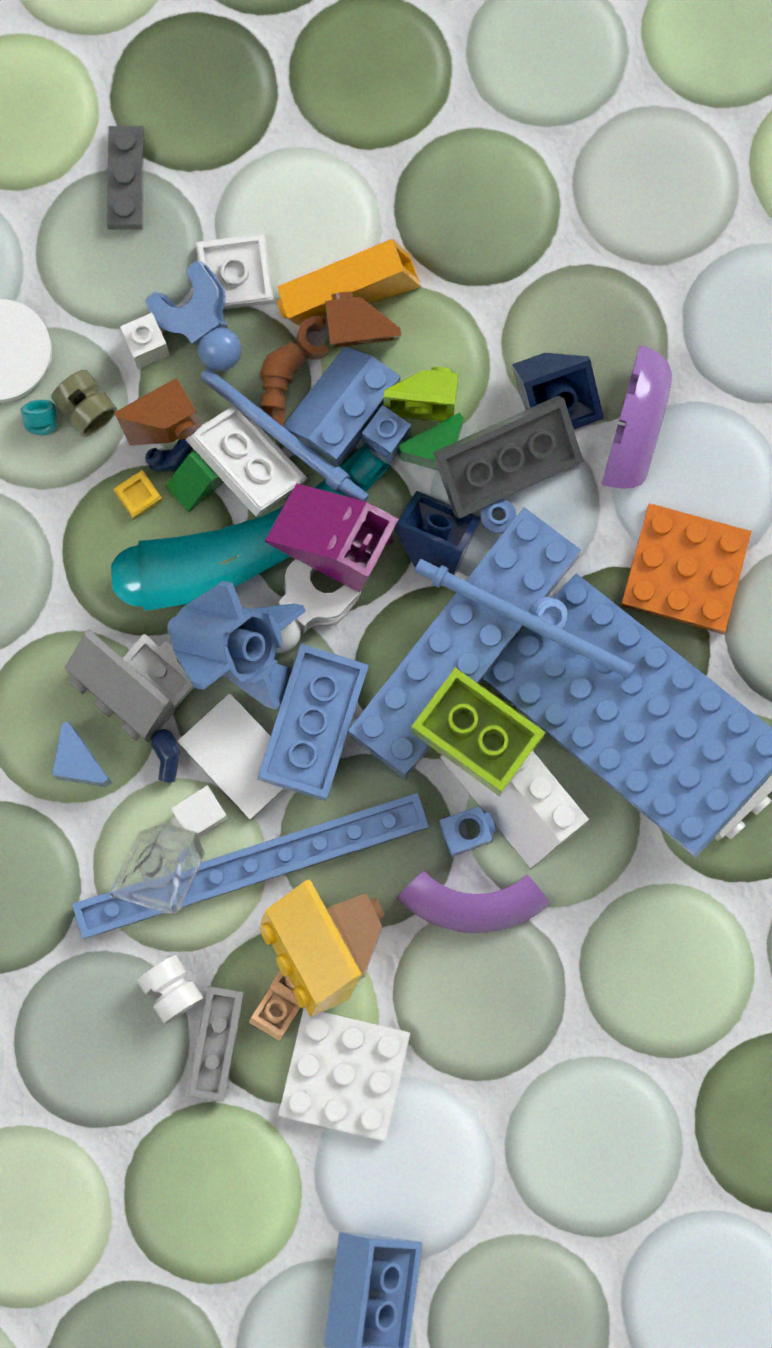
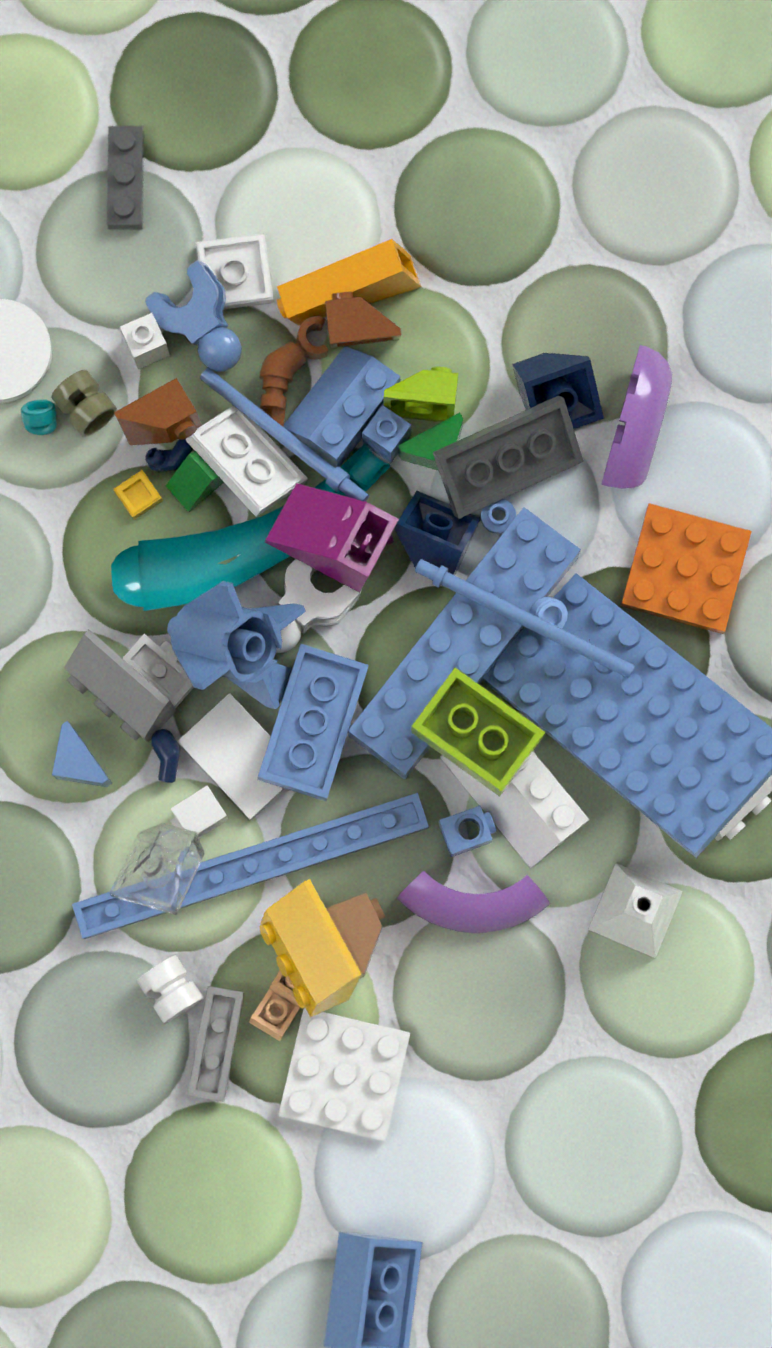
none -> white slope [588,863,683,958]

